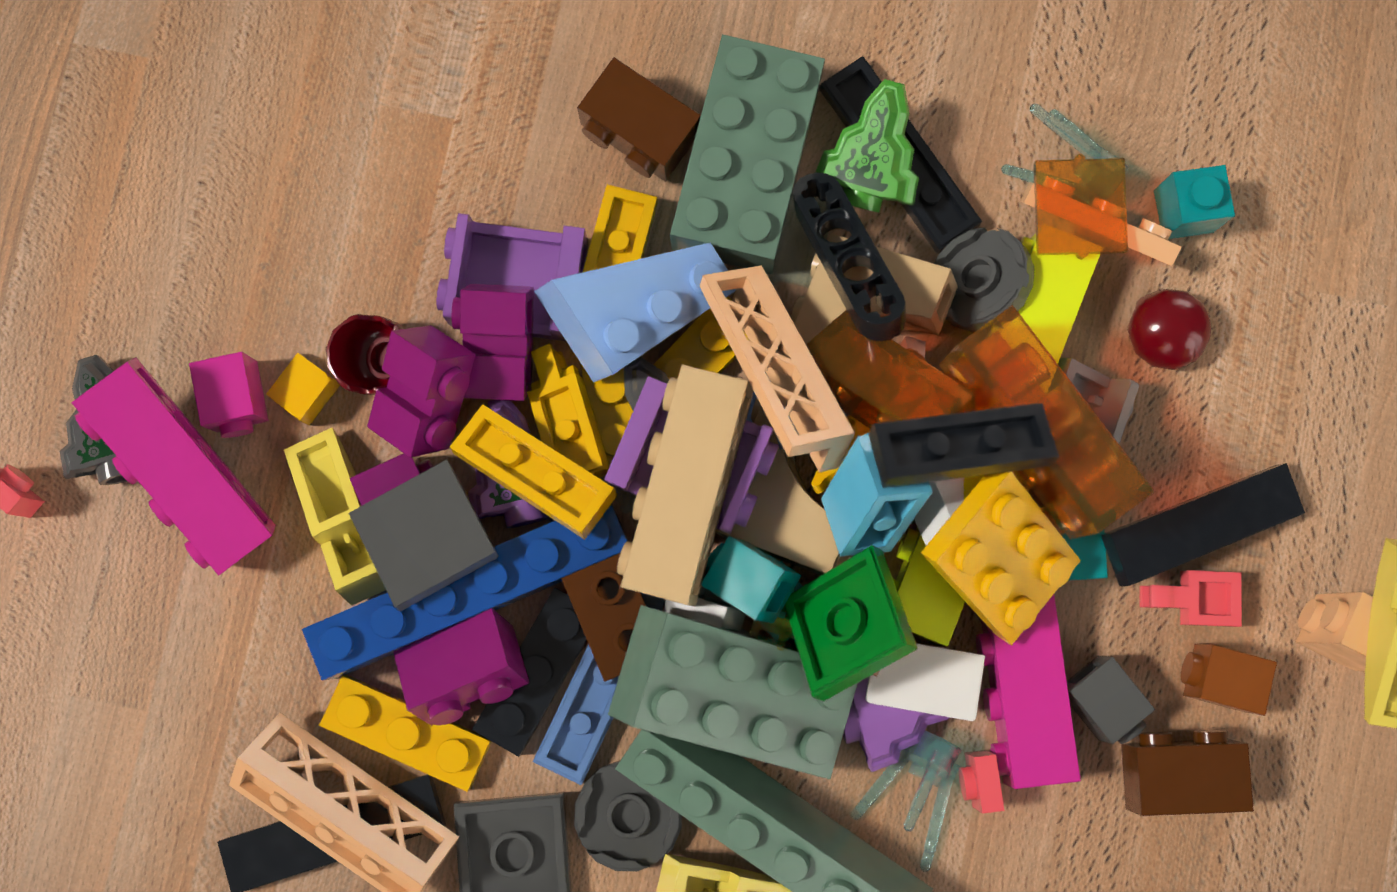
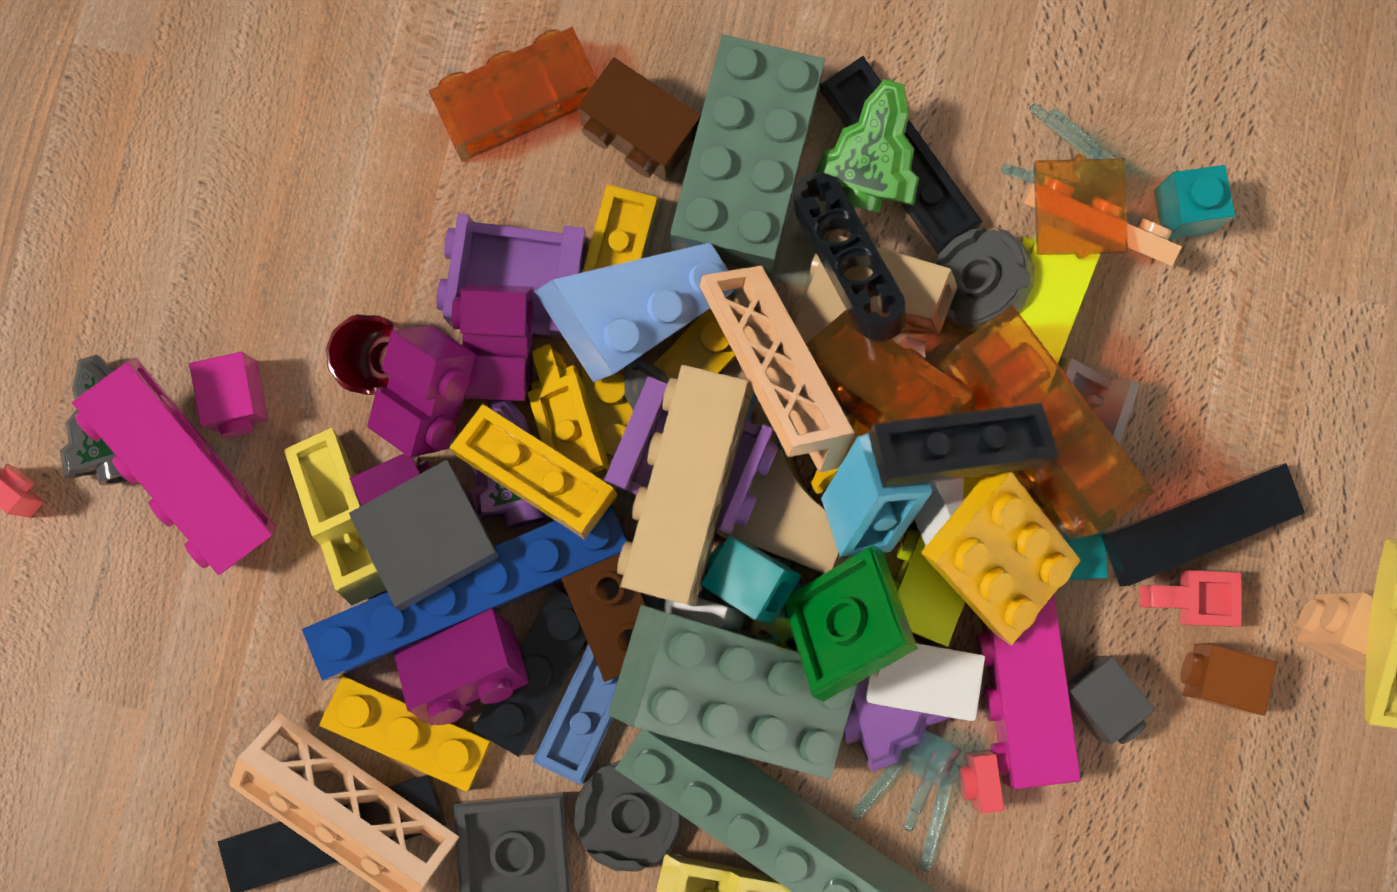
yellow slope [266,353,340,426] -> none
reddish brown brick [1121,730,1254,816] -> none
dark red hair [1127,289,1211,370] -> none
none -> clear orange brick [428,26,597,162]

